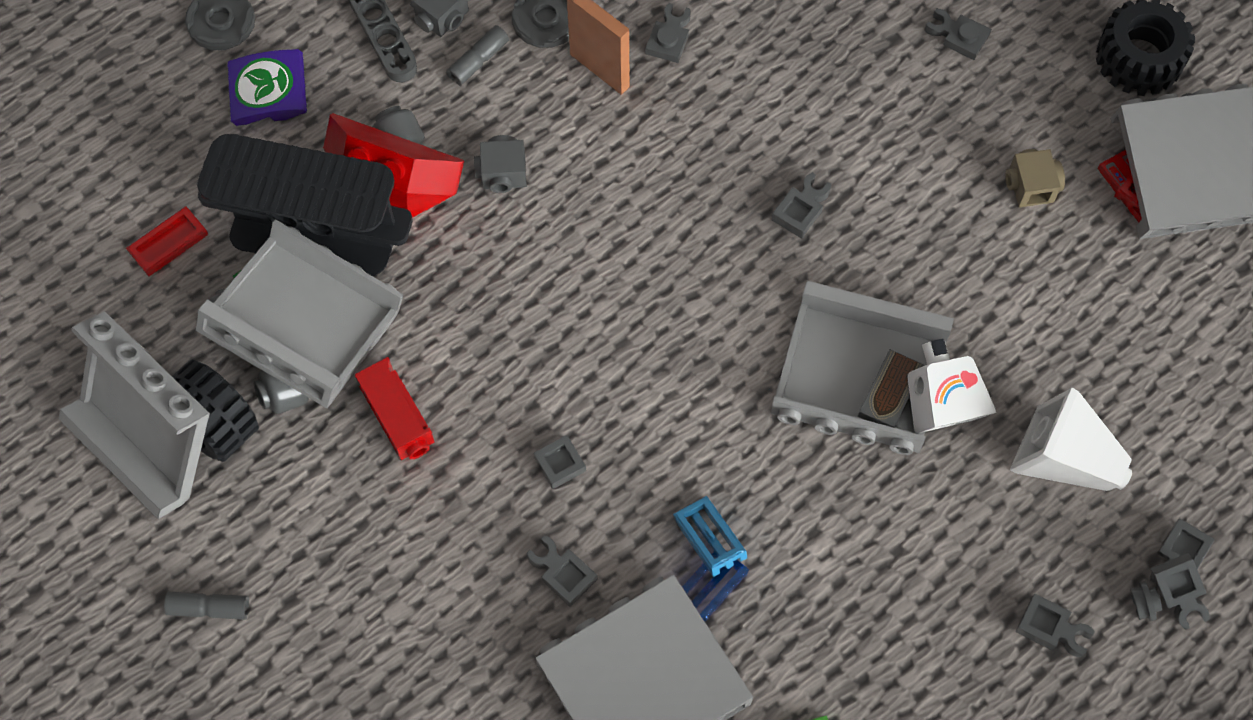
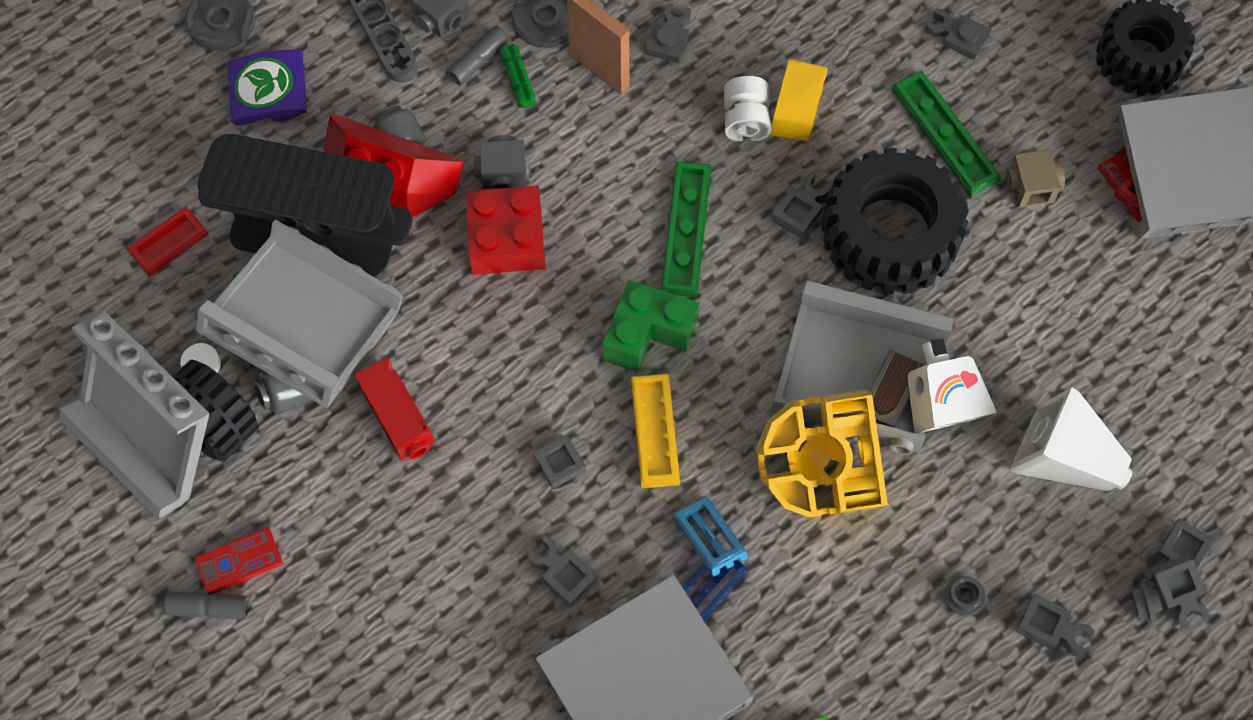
none -> white tile [180,343,221,373]
none -> red tile [195,527,284,595]
none -> red brick [466,186,546,275]
none -> green axle [500,44,536,108]
none -> green brick [602,280,700,372]
none -> yellow plate [631,374,680,489]
none -> green tile [661,161,712,298]
none -> white wheel [724,76,771,141]
none -> yellow connector [755,389,888,518]
none -> yellow piece [770,59,828,142]
none -> black tyre [822,148,969,295]
none -> green tile [891,70,1001,197]
none -> dark grey plate [944,576,985,616]

